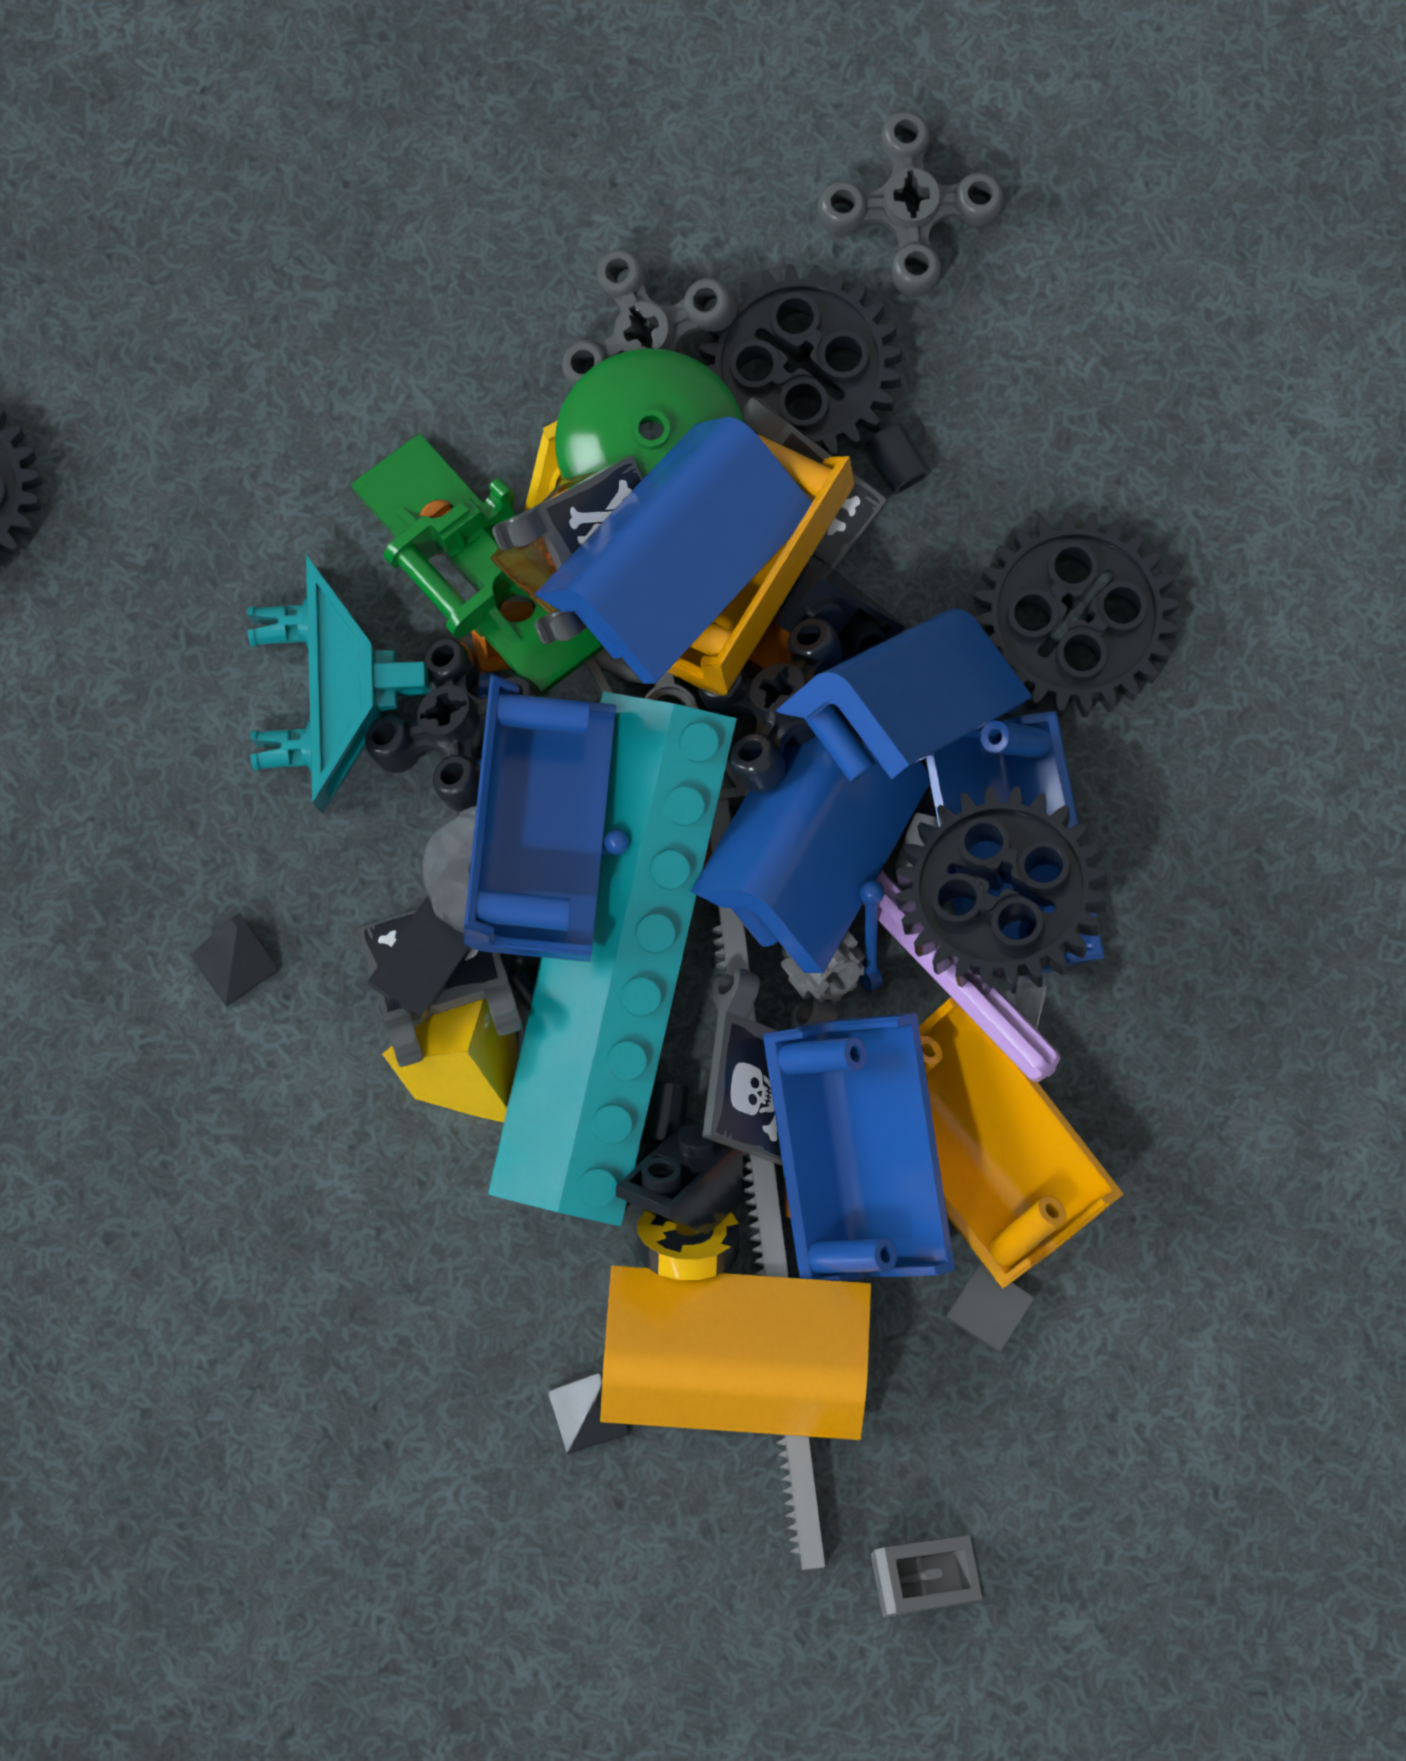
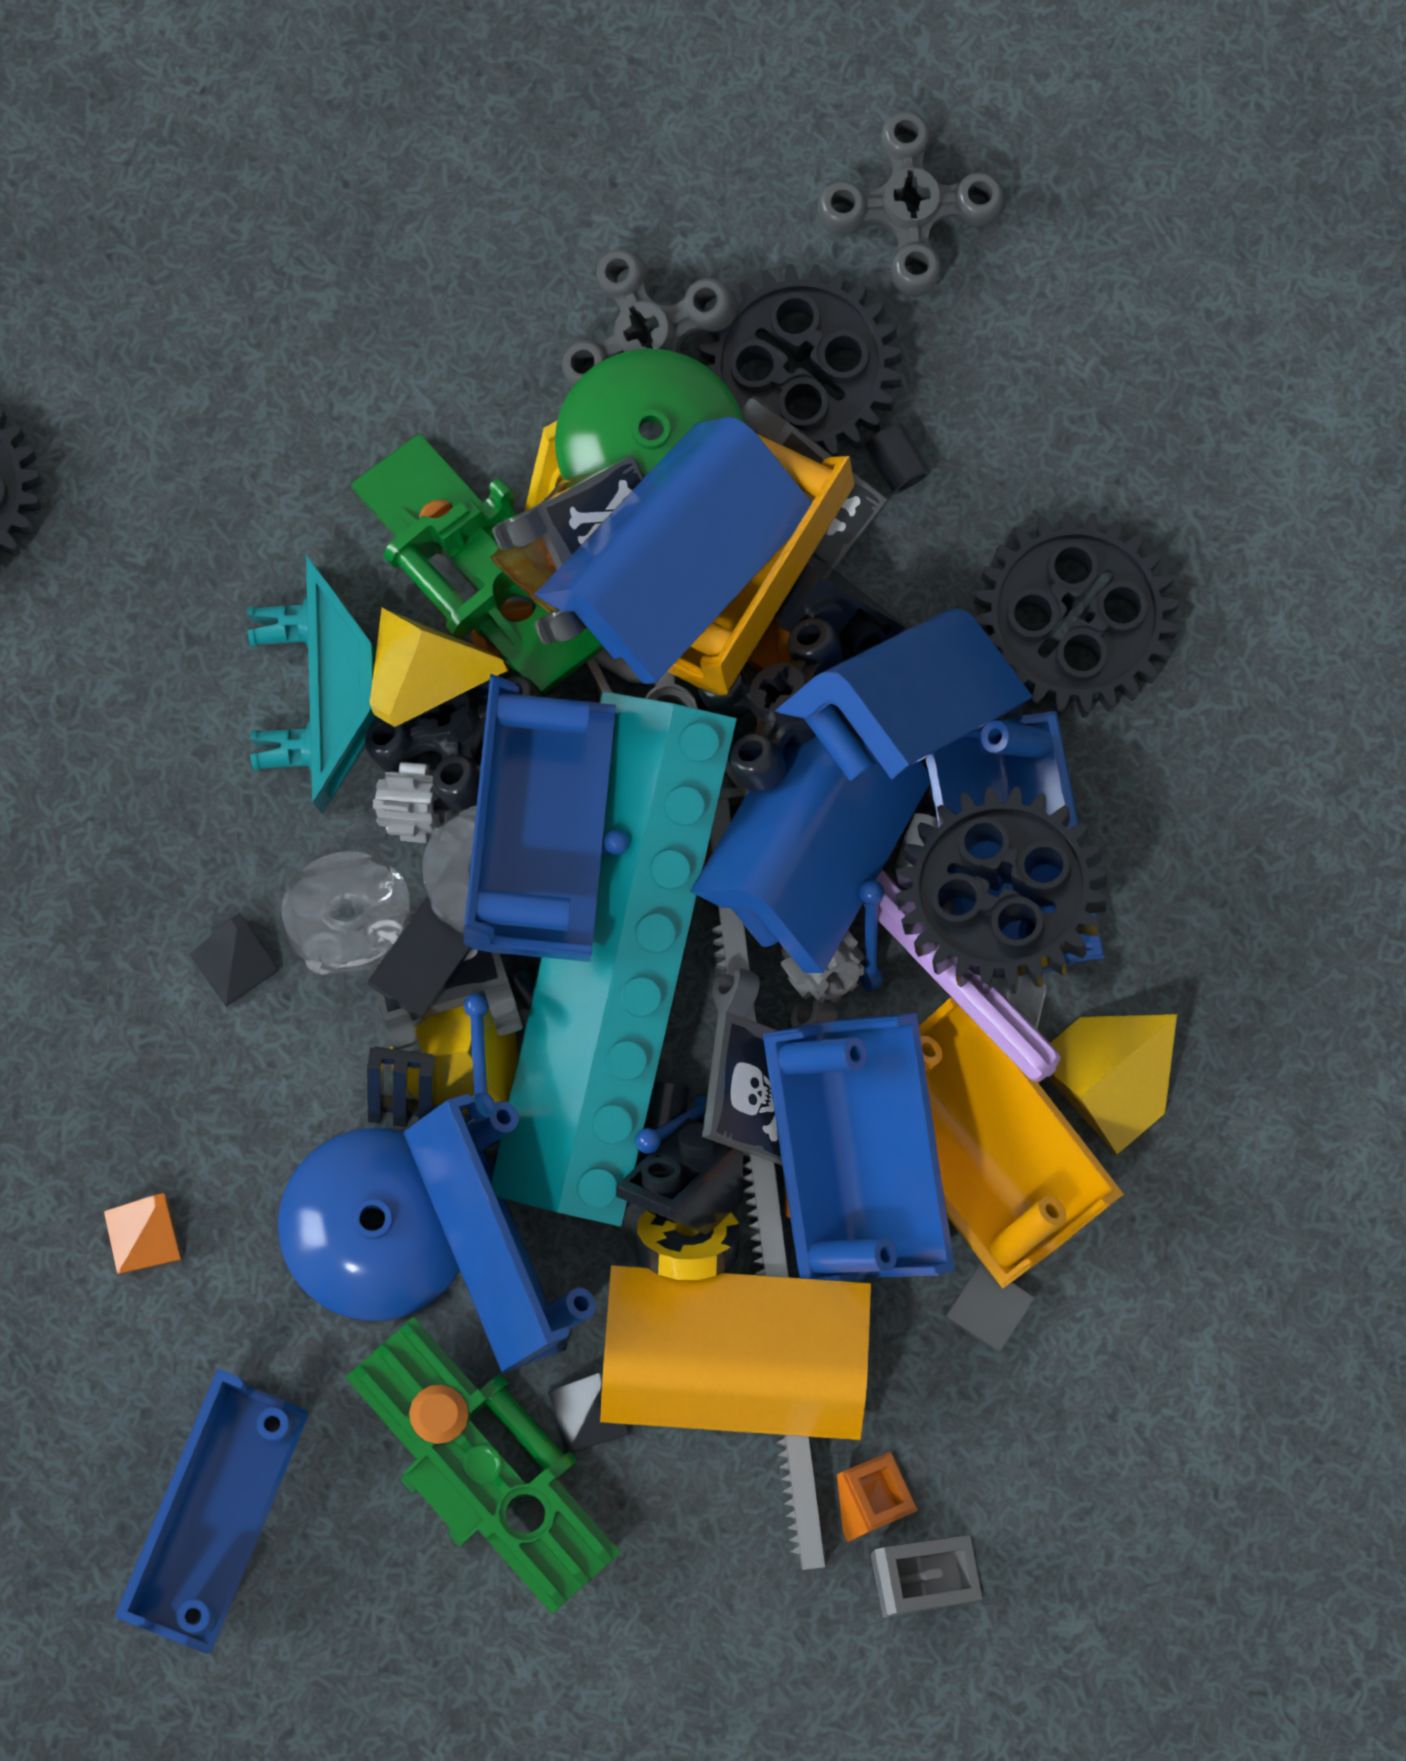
none -> orange slope [104,1193,181,1275]
none -> blue piece [114,1368,309,1654]
none -> blue dish [278,1128,460,1321]
none -> clear plate [282,851,412,975]
none -> green piece [345,1317,621,1614]
none -> black tile [367,1046,435,1127]
none -> yellow slope [369,607,507,727]
none -> light grey gear [373,762,454,843]
none -> blue piece [404,1093,596,1373]
none -> blue hinge [463,993,496,1121]
none -> blue hinge [635,1095,708,1154]
none -> orange slope [837,1451,918,1543]
none -> yellow slope [1047,1014,1177,1156]

